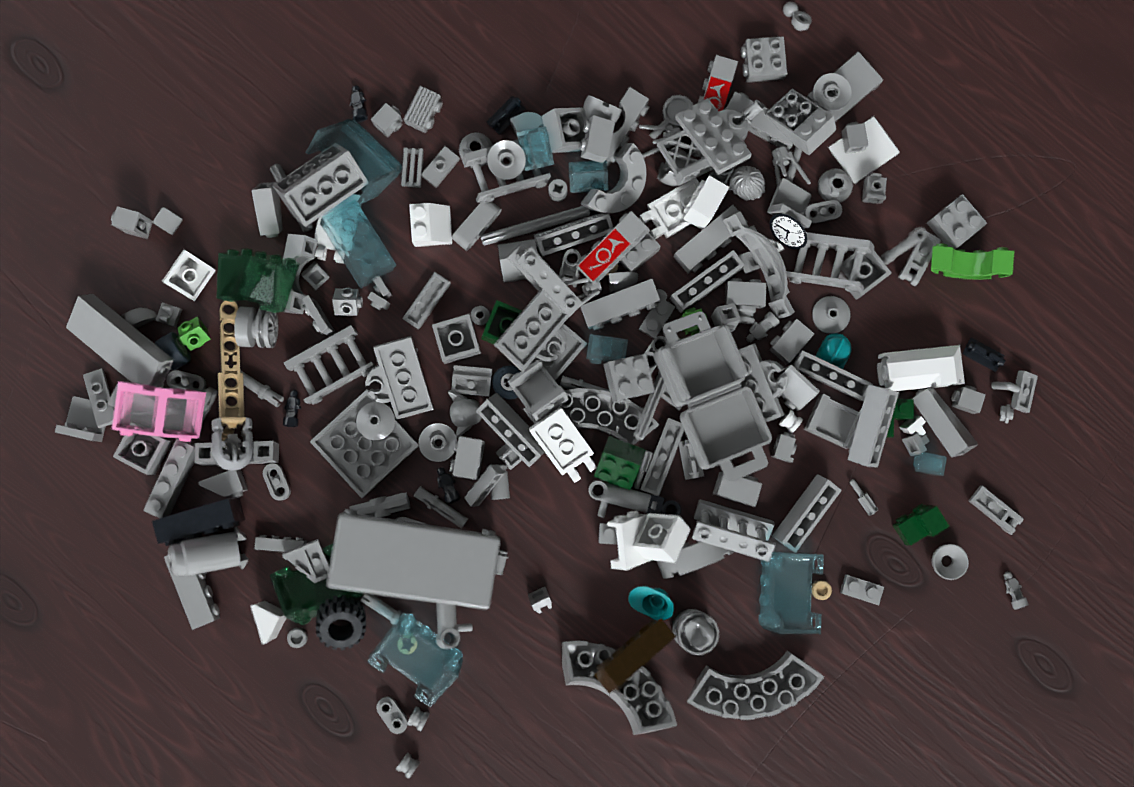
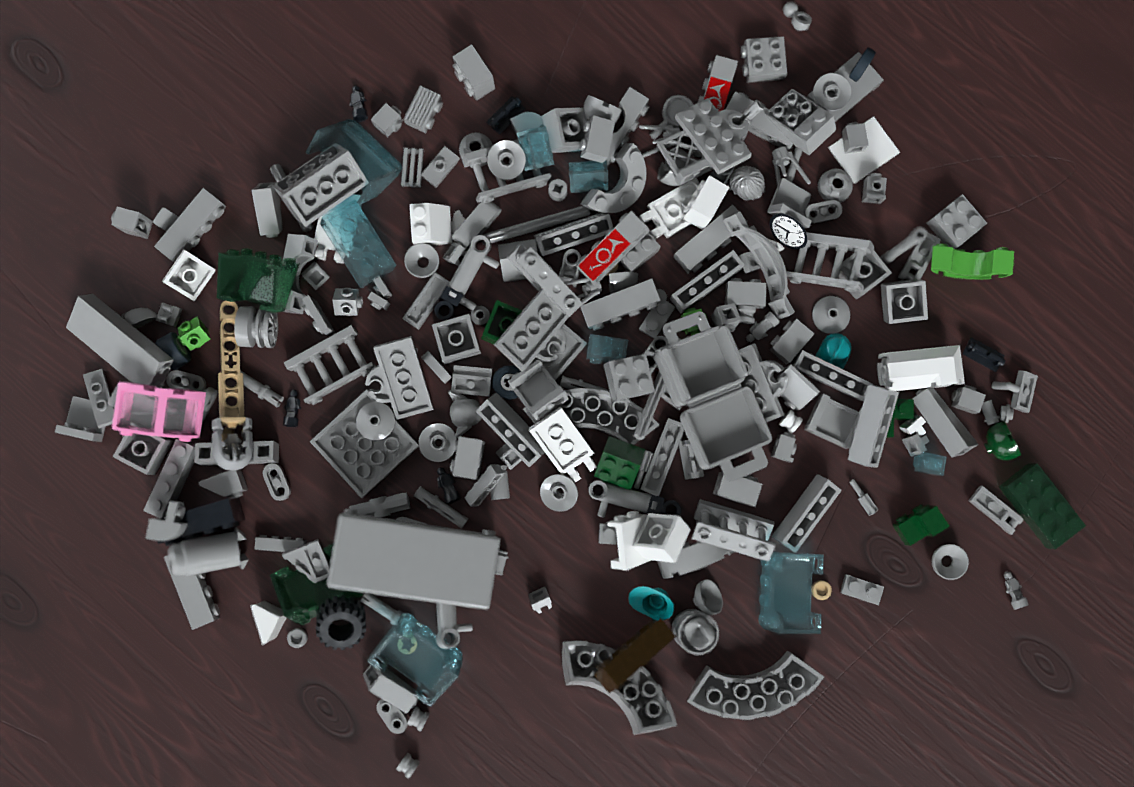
none -> light grey brick [146,501,188,541]
none -> light grey brick [154,188,226,262]
none -> light grey slope [363,659,419,713]
none -> light grey piece [404,243,439,278]
none -> light grey beam [421,351,452,383]
none -> light grey piece [434,235,500,320]
none -> light grey tile [443,242,466,266]
none -> white sticker [451,210,465,234]
none -> light grey brick [452,45,495,101]
none -> light grey dish [540,474,578,512]
none -> light grey piece [693,579,723,615]
none -> black bush [849,47,876,82]
none -> light grey brick [881,279,928,324]
none -> light grey pin [982,400,1000,425]
none -> dark green cylinder [984,421,1021,460]
none -> clear green brick [998,463,1086,549]

